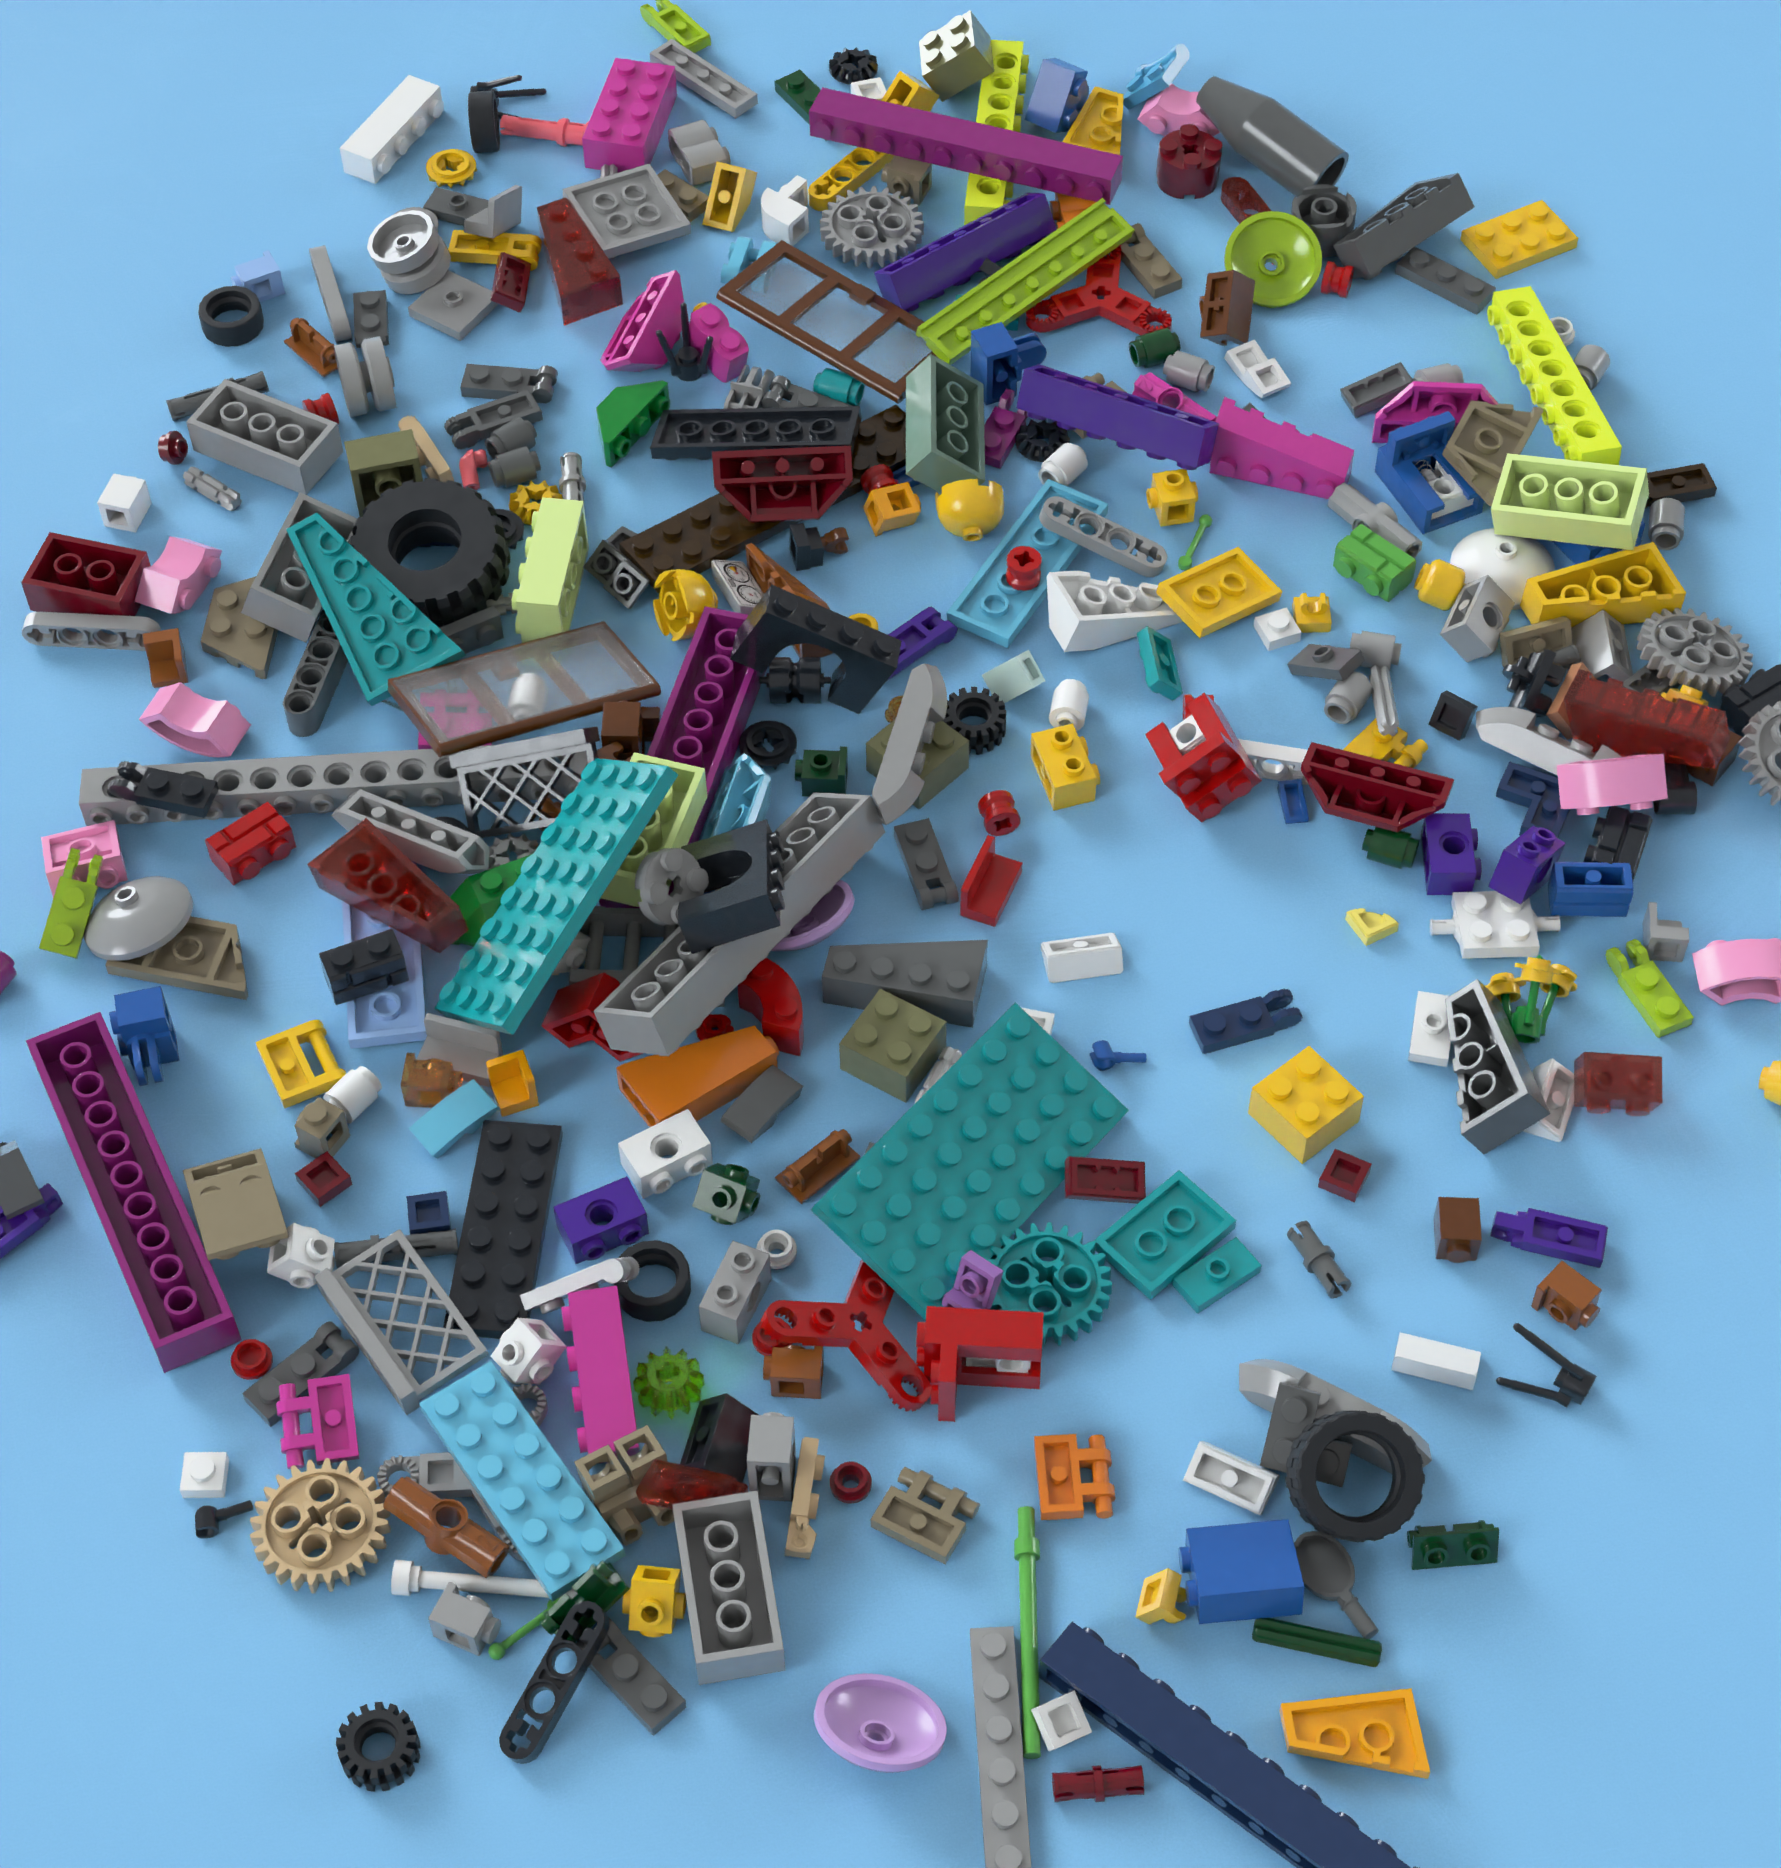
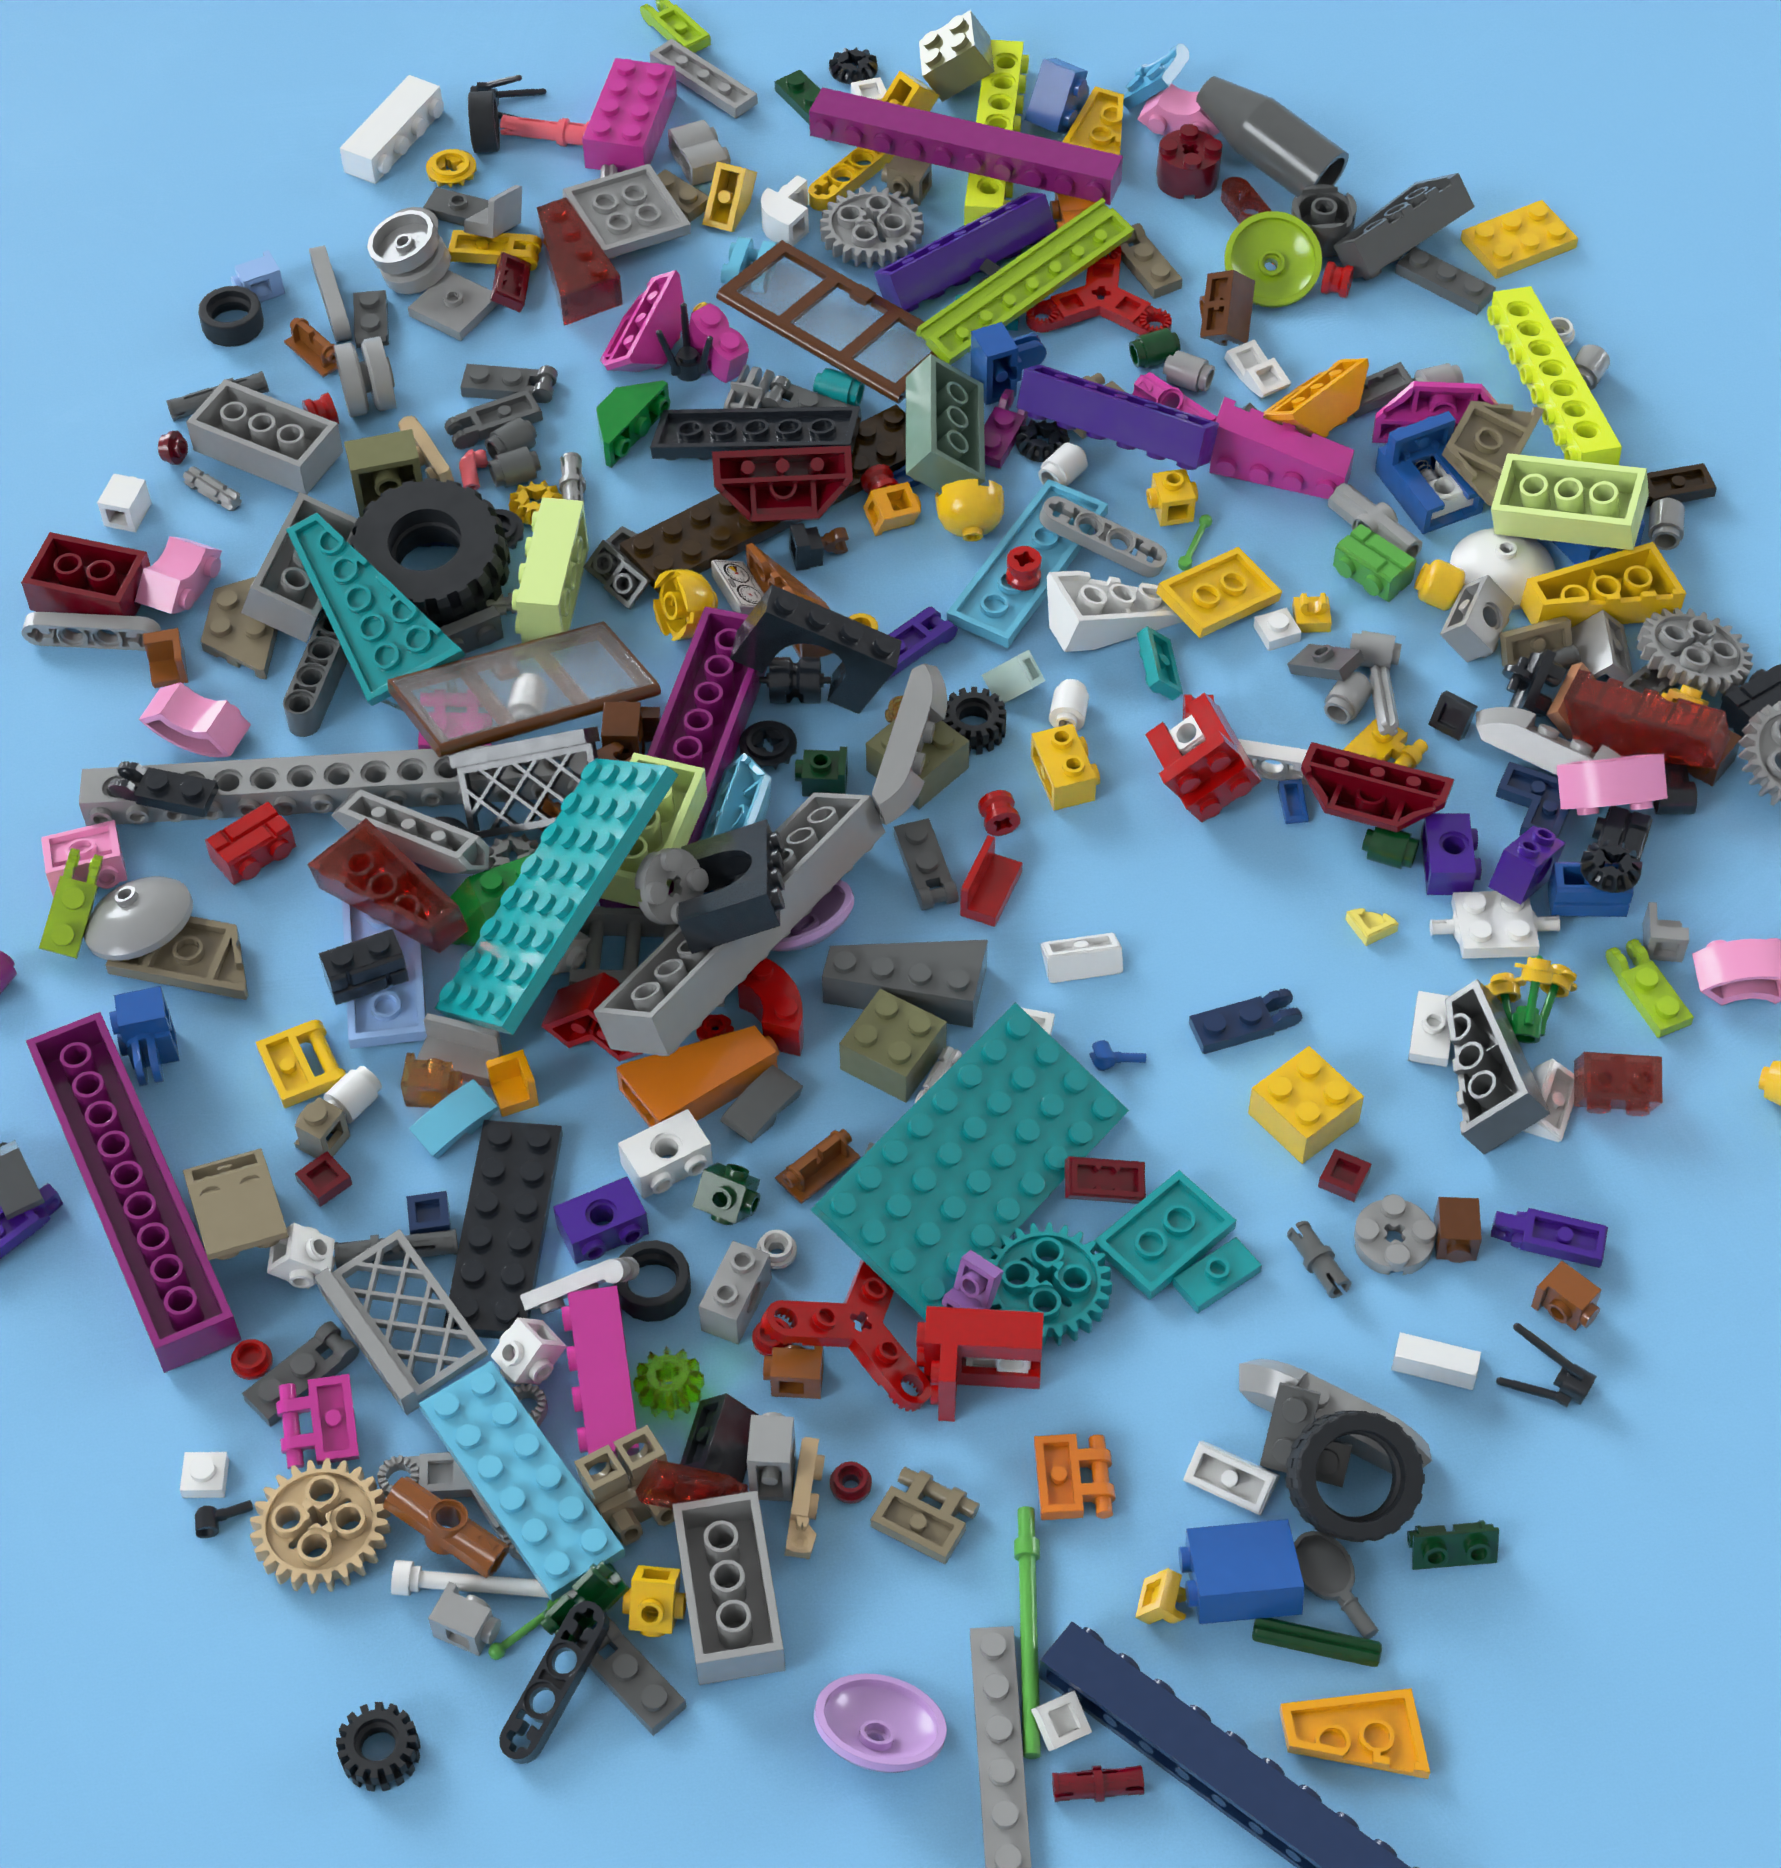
none -> light orange wedge [1263,358,1369,438]
none -> light grey plate [1354,1194,1436,1275]
none -> black gear [1580,839,1643,893]

